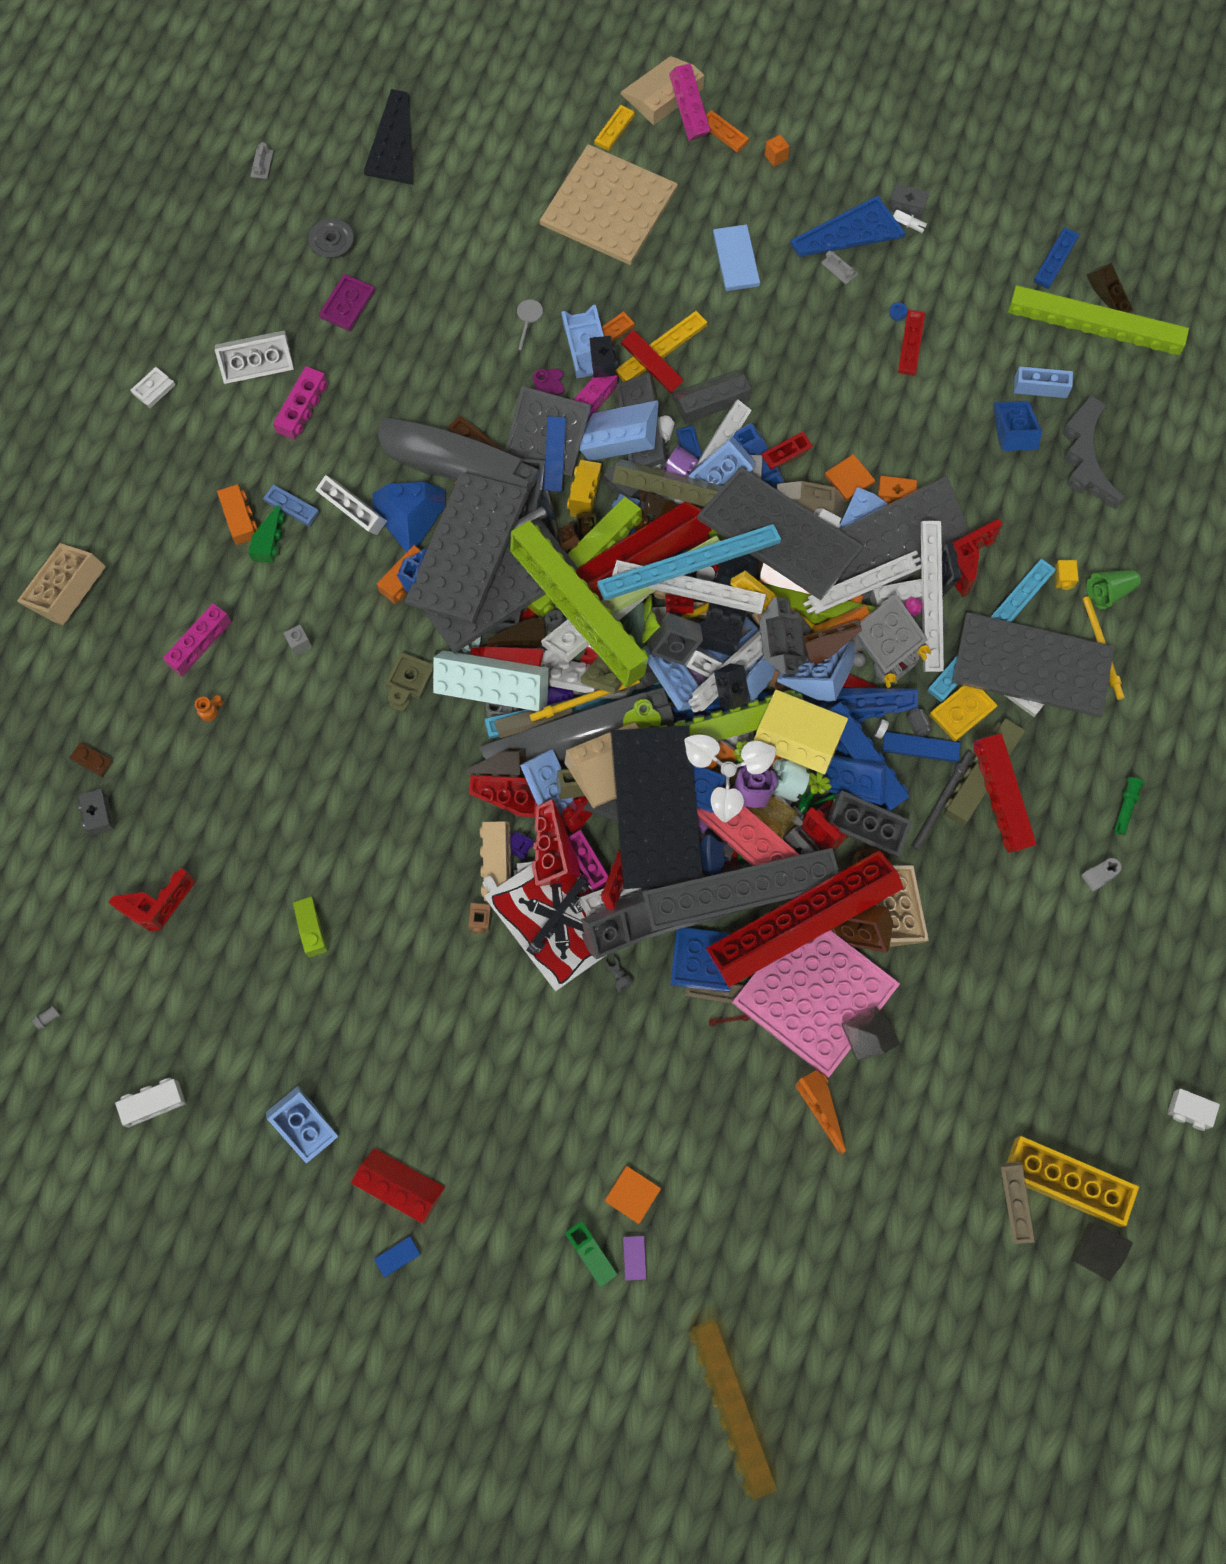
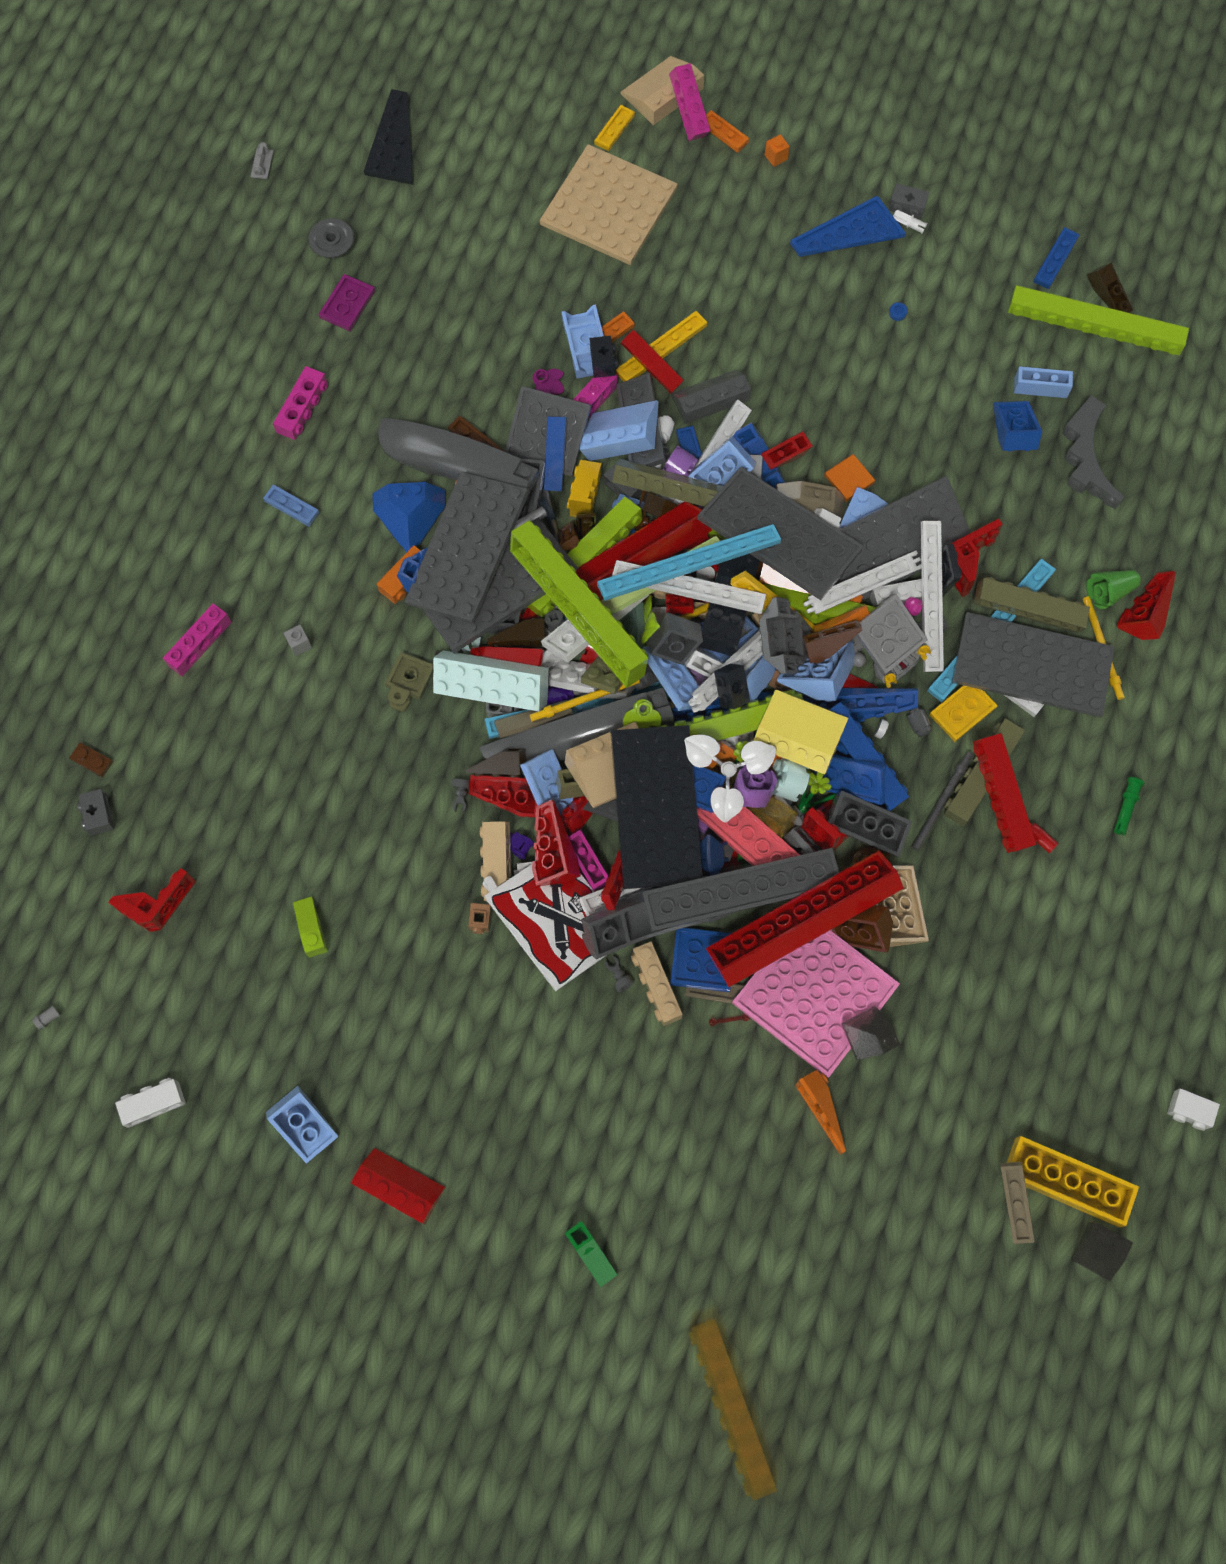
tan slope [17,543,106,625] -> none
white plate [130,367,175,408] -> none
orange piece [195,695,224,722] -> none
white slope [215,330,294,384] -> none
orange brick [217,484,257,545] -> none
green slope [248,505,285,563] -> none
white brick [315,475,387,535] -> none
blue tile [374,1237,421,1278] -> none
light grey piece [517,300,543,350] -> none
black piece [526,874,590,955] -> none
orange tile [604,1166,661,1224] -> none
medium lavender tile [623,1236,646,1280] -> none
light blue tile [713,225,760,291] -> none
light grey hinge [821,250,858,285] -> none
orange brick [877,476,917,504] -> none
blue tile [882,732,960,763] -> none
red tile [898,310,925,376] -> none
yellow brick [1054,560,1079,590] -> none
light grey piece [1081,858,1121,892] -> none
none -> dark grey piece [452,779,470,813]
none -> tan brick [631,942,683,1026]
none -> olive brick [974,577,1090,633]
none -> red cylinder [1030,823,1059,854]
none -> red wedge [1117,571,1176,640]

